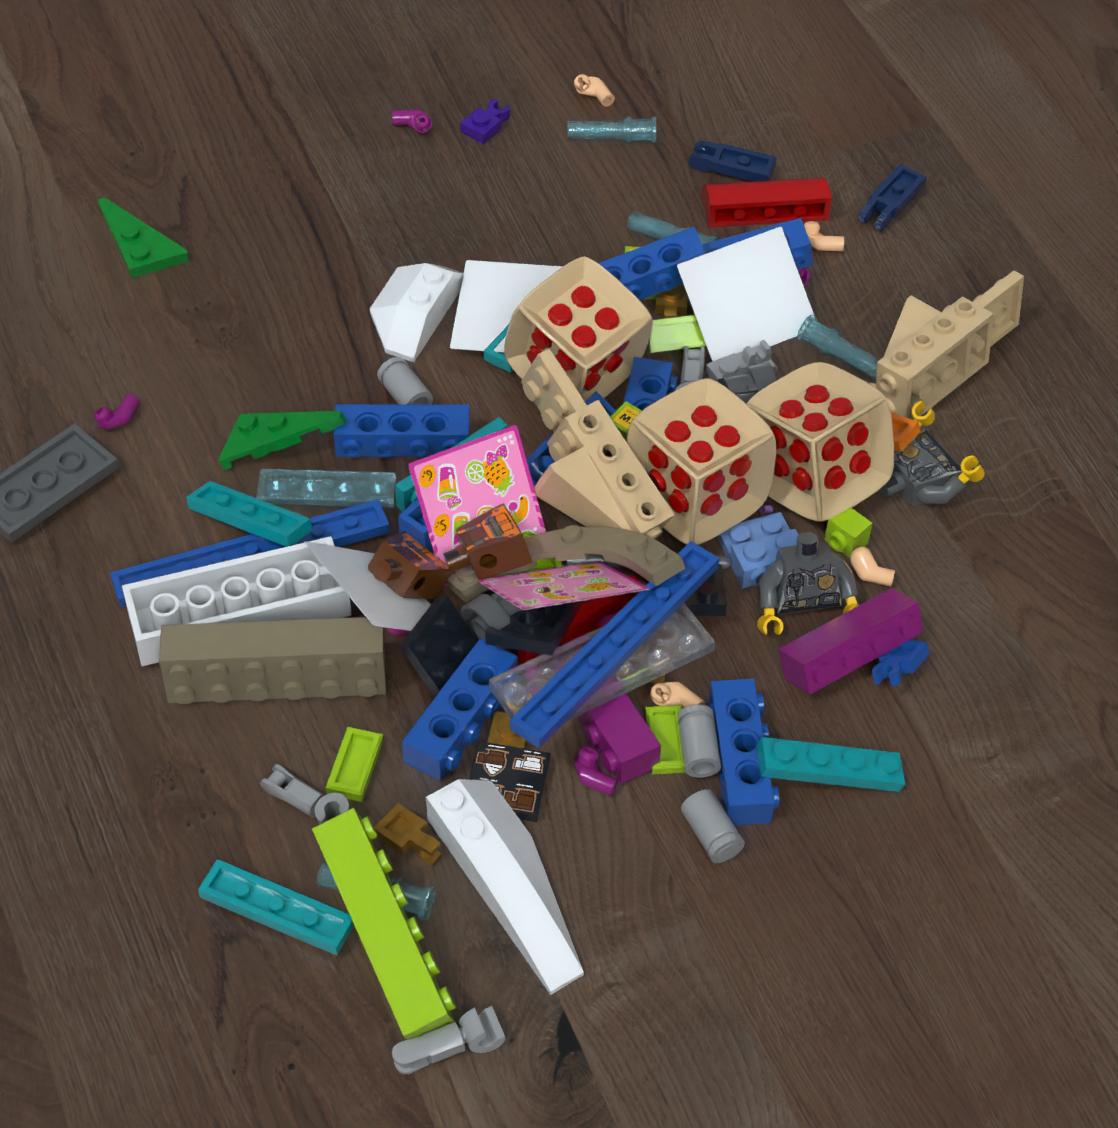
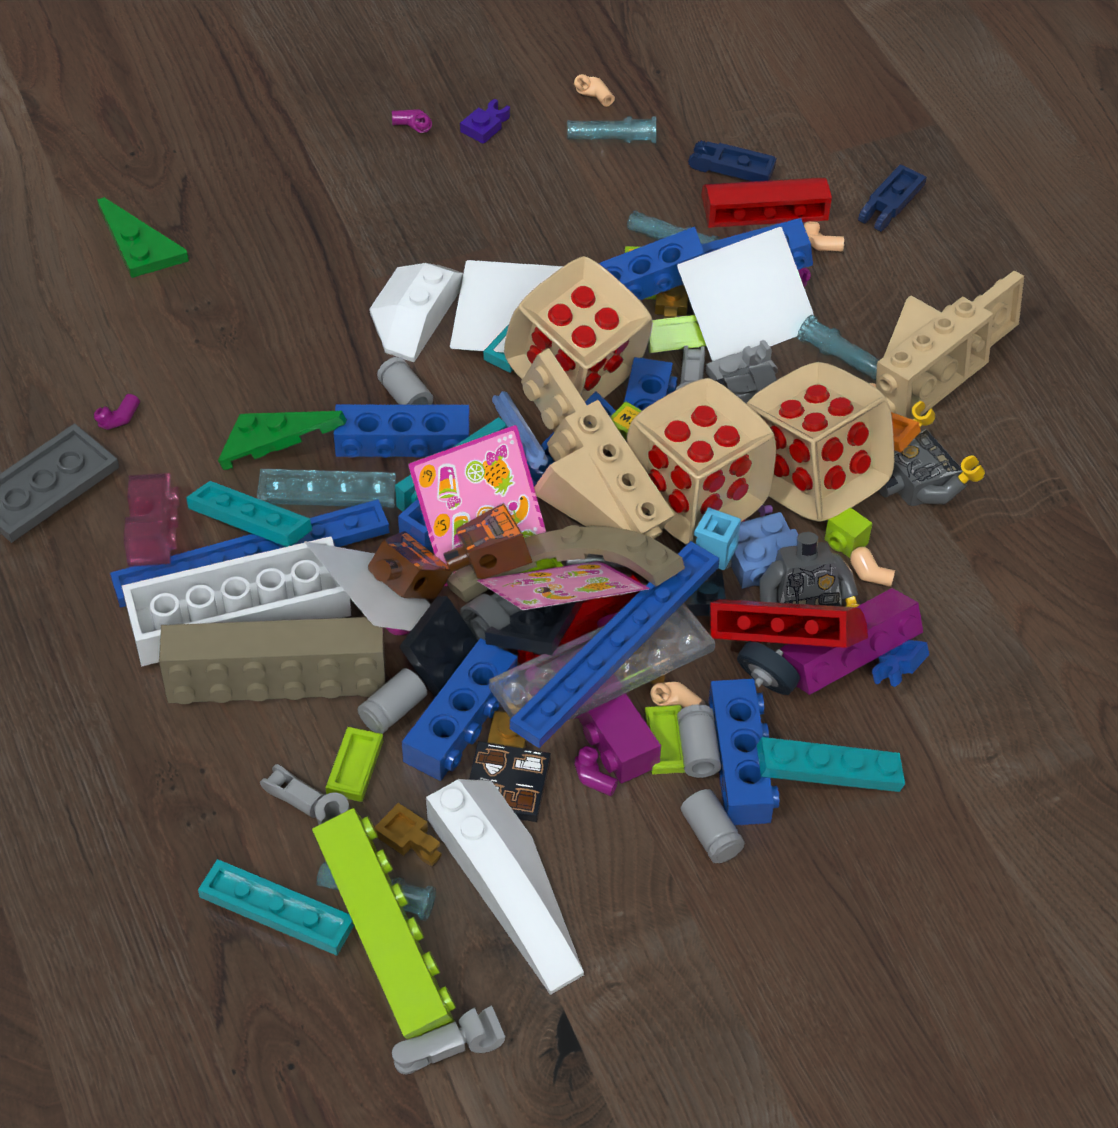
none -> clear pink arch [124,473,180,567]
none -> light grey piece [358,668,427,734]
none -> medium blue axle [492,391,548,470]
none -> medium azure brick [694,507,741,570]
none -> red brick [710,599,868,648]
none -> black wheel [737,641,800,695]

